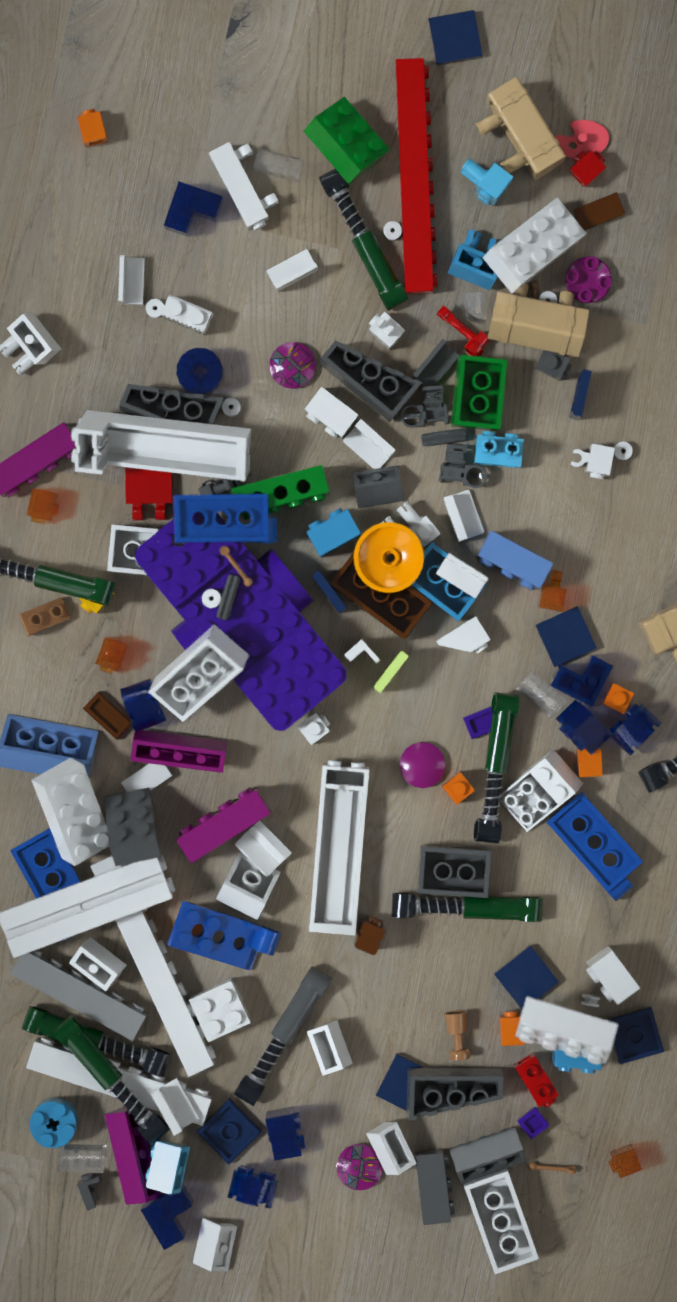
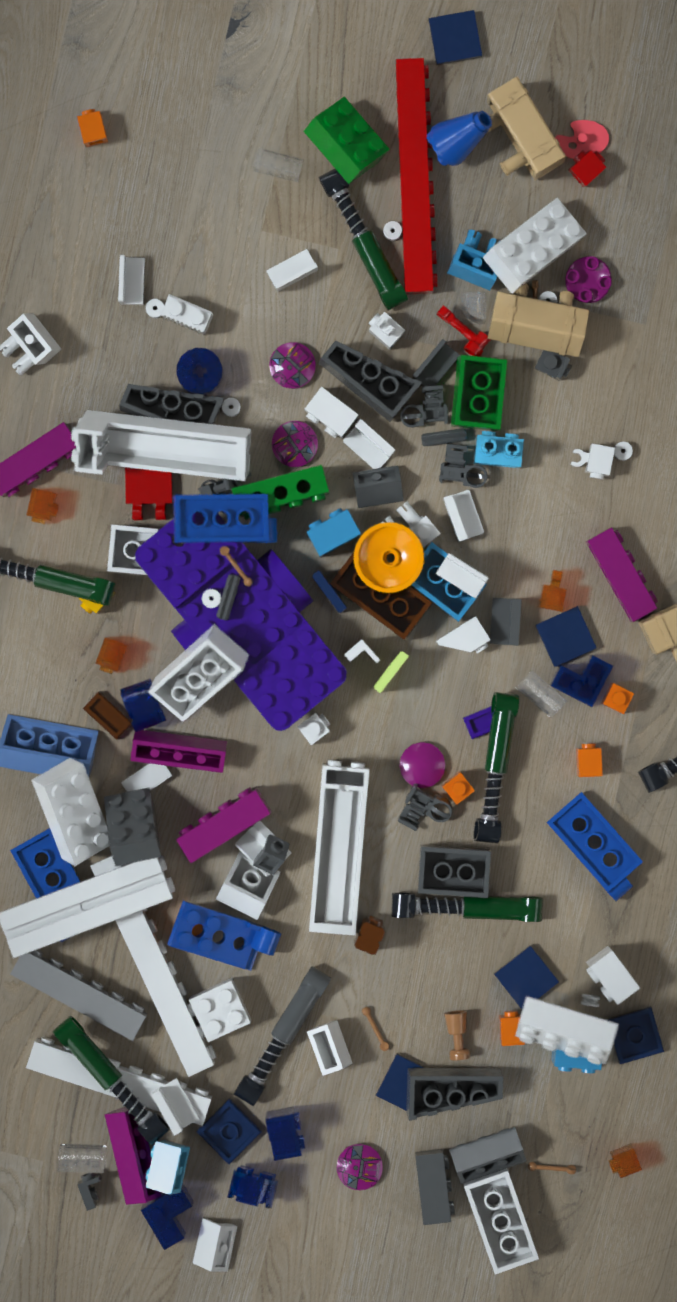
medium nougat plate [18,597,71,637] -> none
piece [22,1006,171,1077] -> none
dark azure brick [30,1097,79,1148] -> none
white brick [69,937,127,991] -> none
clear blue brick [164,181,224,237] -> none
white brick [209,142,279,231] -> none
white piece [366,1122,417,1175] -> none
medium azure brick [461,158,513,206] -> none
medium blue brick [476,531,553,591] -> none
white slope [499,749,583,832] -> none
red brick [514,1052,559,1107] -> none
dark purple plate [517,1106,550,1140] -> none
clear blue brick [555,699,611,755] -> none
dark blue tile [569,369,592,420] -> none
reddish brown tile [573,192,625,231] -> none
clear blue brick [609,704,662,756] -> none
none -> dark grey bracket [253,834,289,875]
none -> magenta dish [272,421,318,467]
none -> medium nougat hinge [362,1007,389,1051]
none -> dark grey piece [398,783,452,831]
none -> blue cone [427,111,492,166]
none -> dark grey panel [489,598,522,646]
none -> magenta brick [586,527,658,622]

